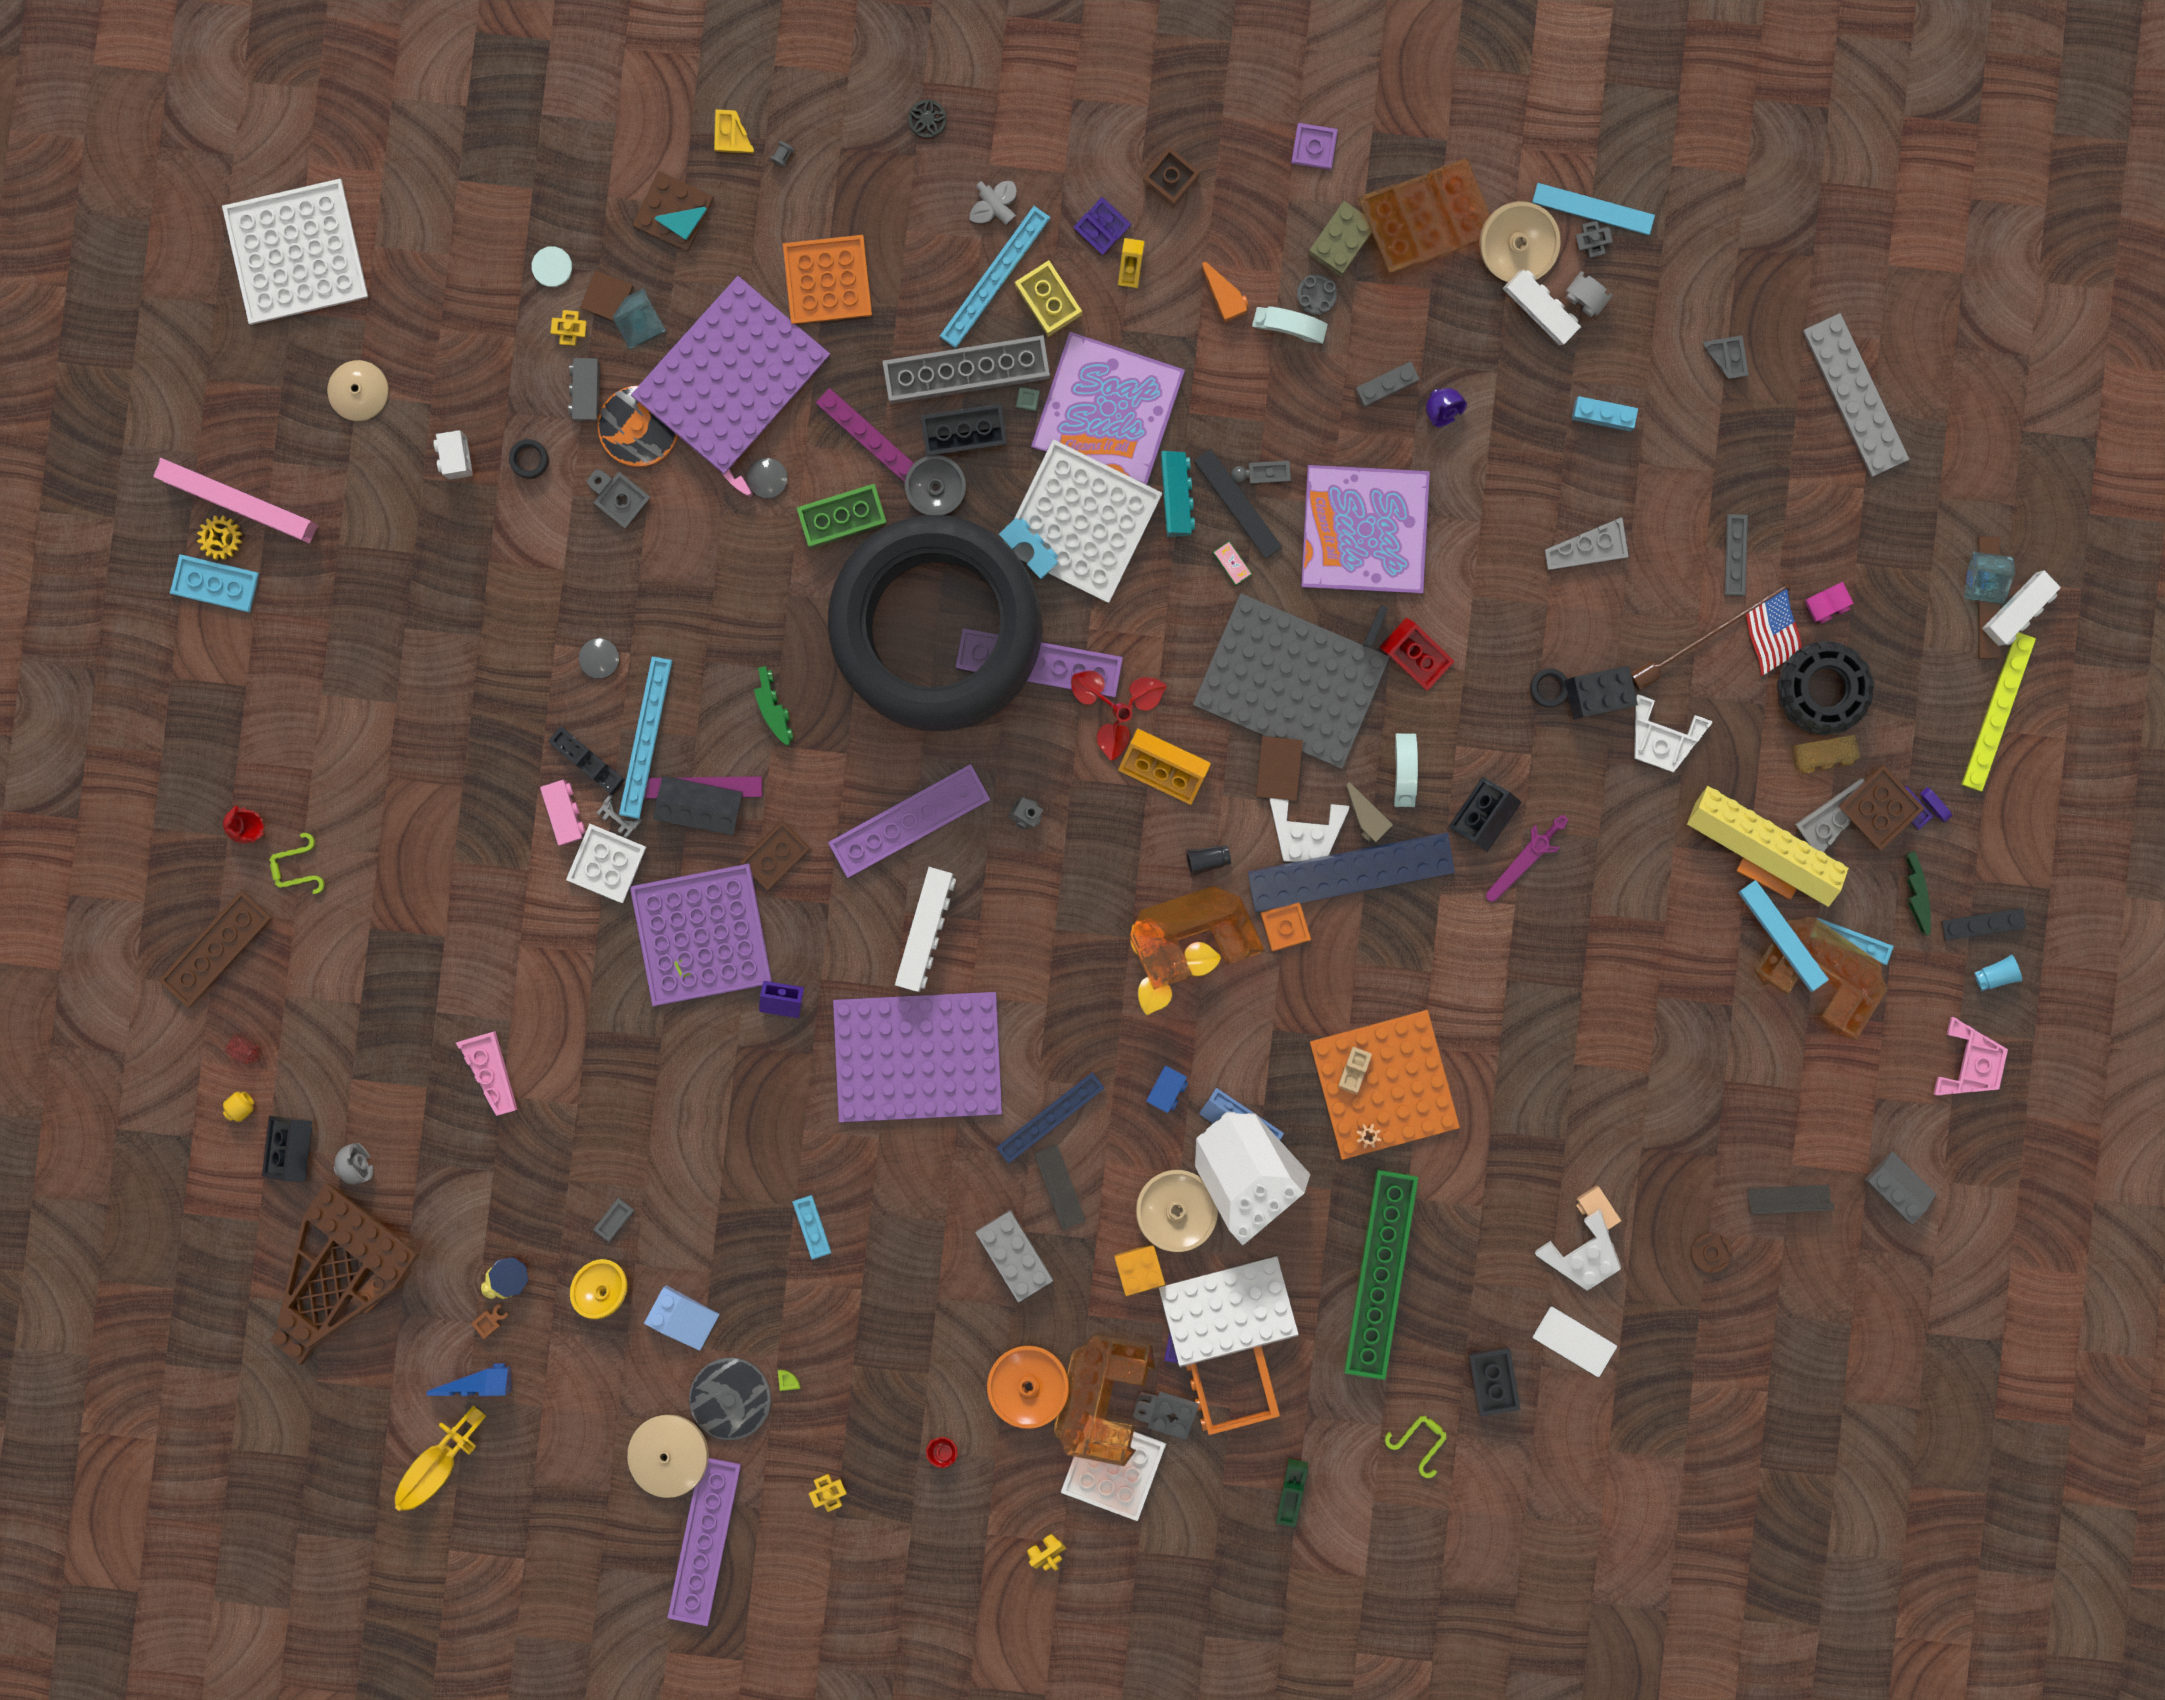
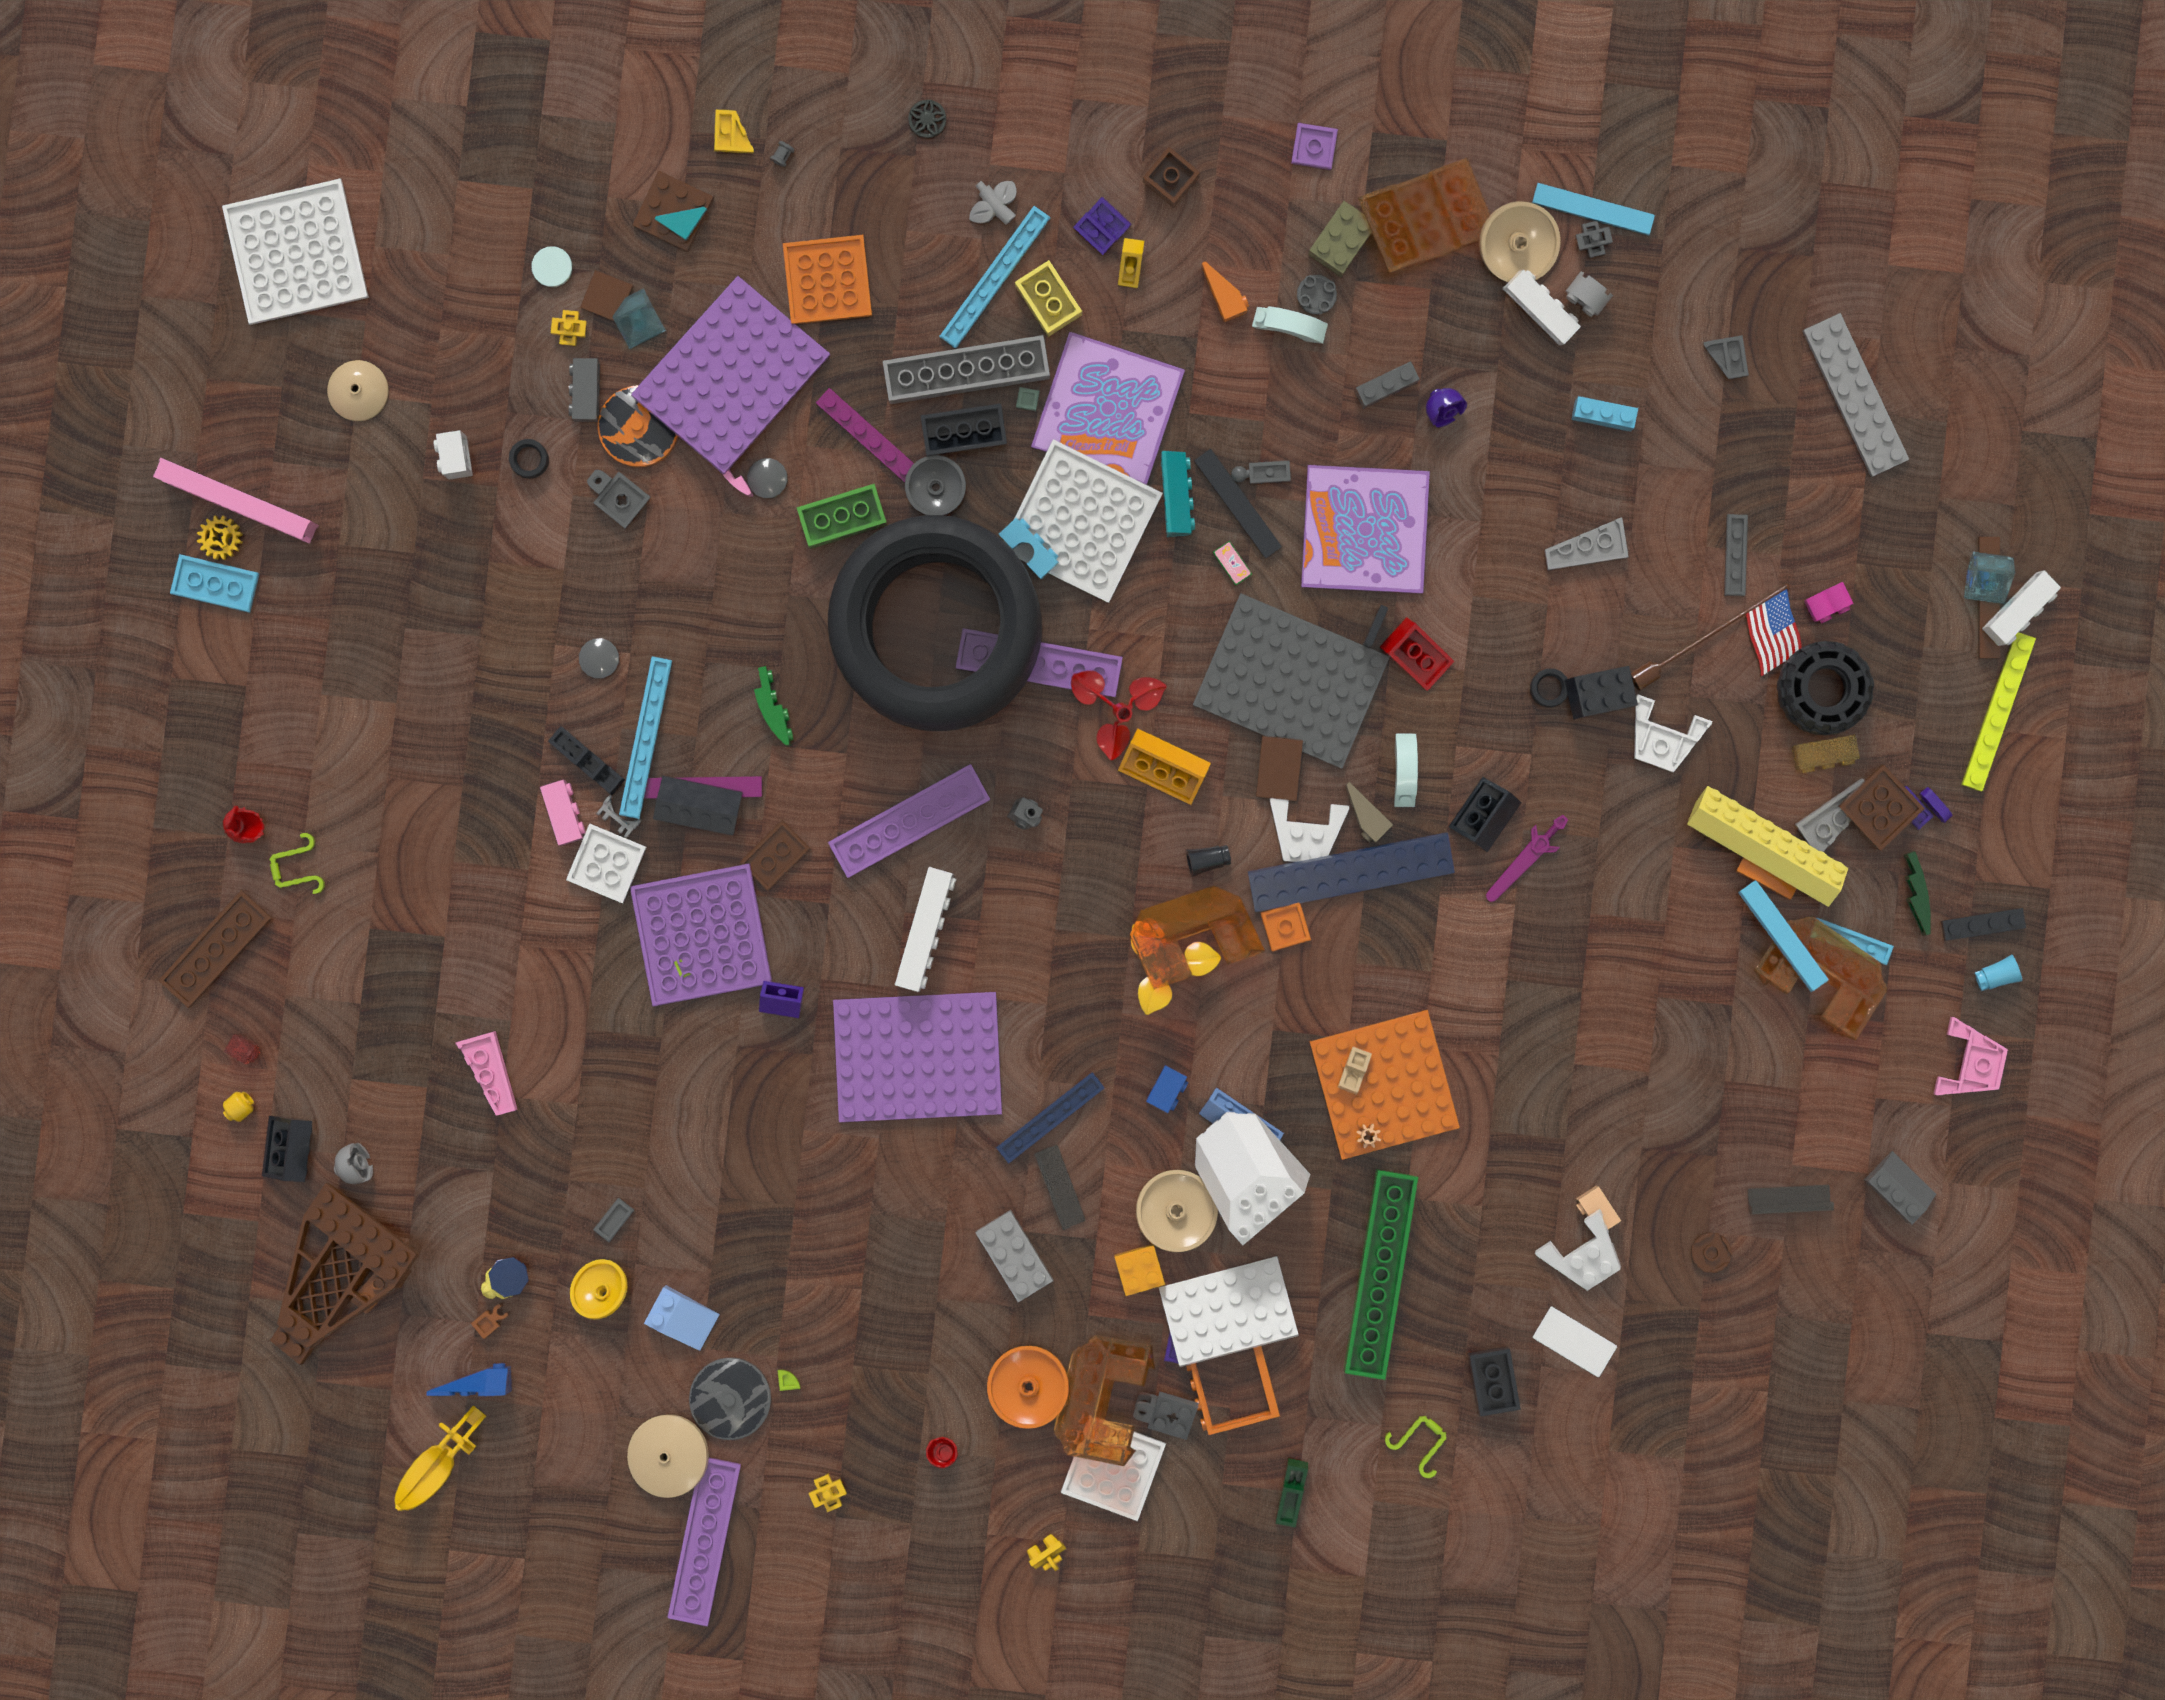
medium azure tile [793,1195,832,1259] -> none

